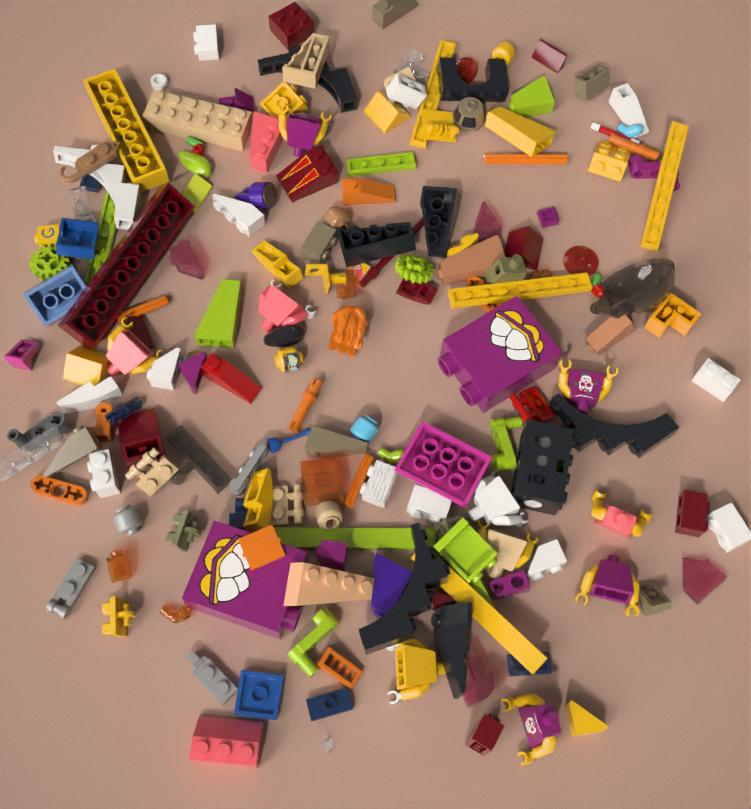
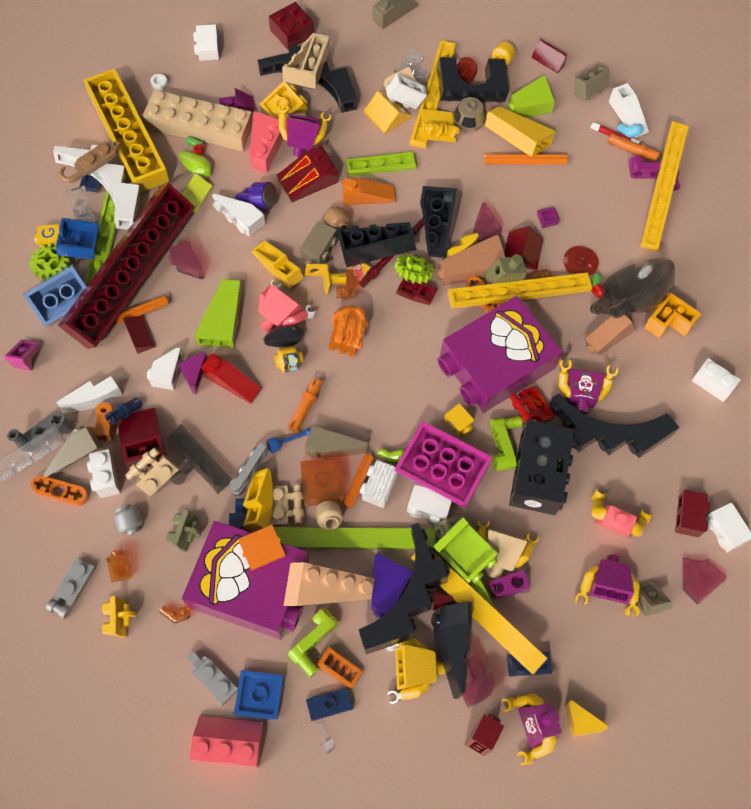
yellow slope [63,346,112,386] -> none
torso [106,317,163,376] -> none
magenta brick [316,539,347,571] -> none
medium azure head [350,415,379,444] -> none
white torso [468,471,528,527] -> none
white slope [526,539,567,581] -> none
yellow bracket [588,141,630,182] -> none
none -> yellow brick [443,403,475,438]

